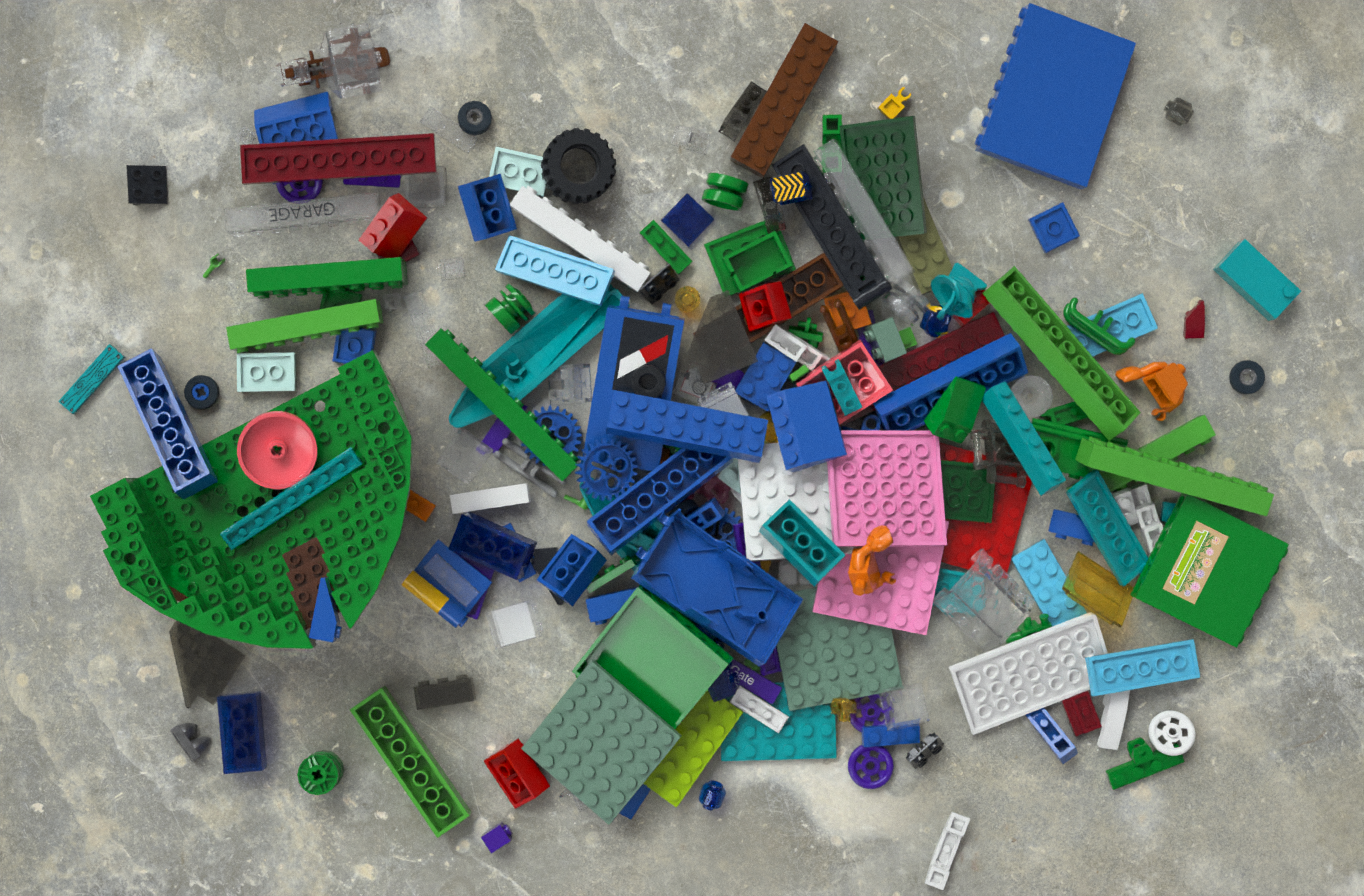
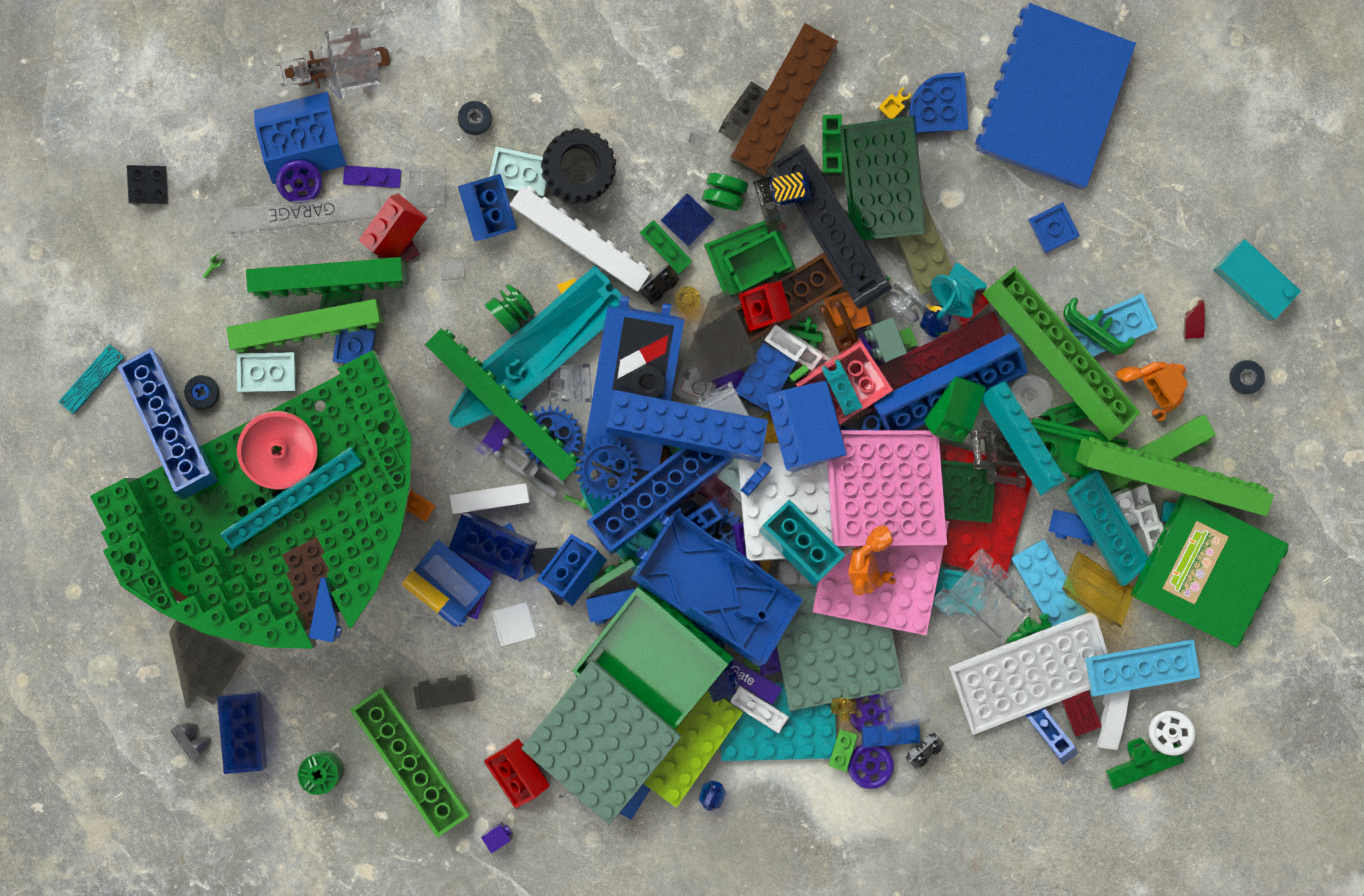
dark red plate [240,133,437,185] -> none
medium azure plate [495,235,615,306] -> none
clear brick [813,139,916,285] -> none
white slope [925,812,970,890] -> none
clear smoke head [1164,97,1194,126] -> none
none -> blue piece [740,462,772,497]
none -> bright green hinge [828,729,858,772]
none -> blue plate [909,72,968,134]

